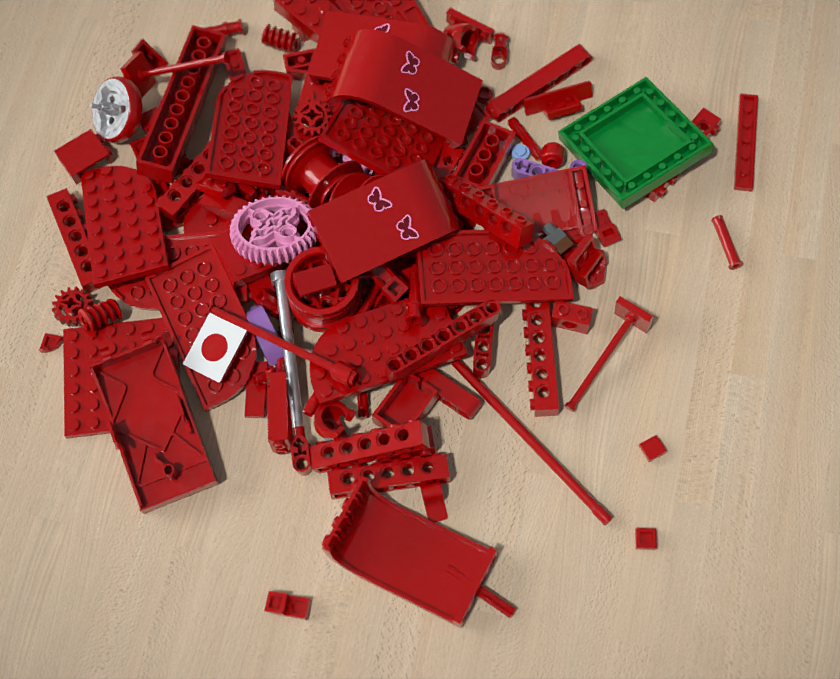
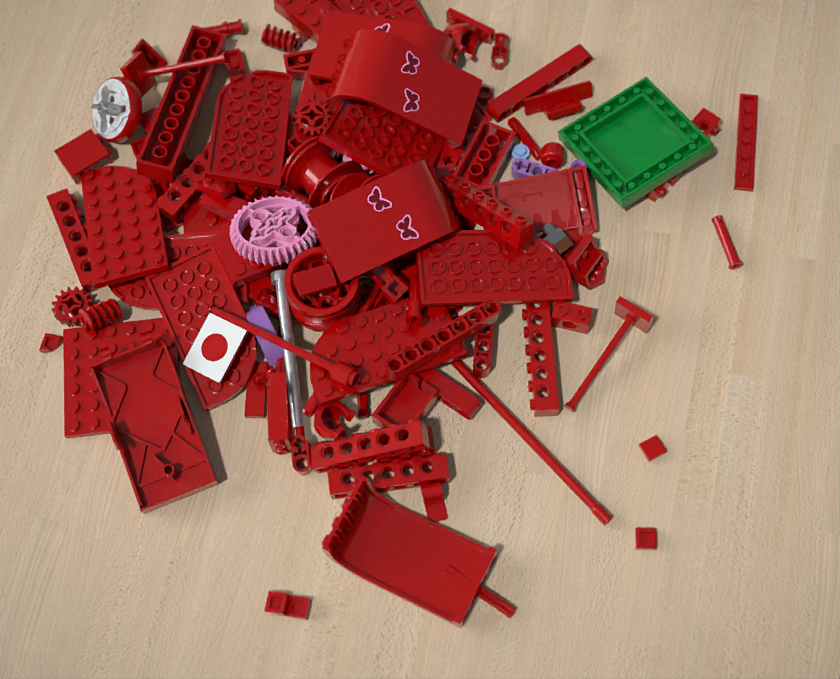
red slope [594,208,622,247] -> none

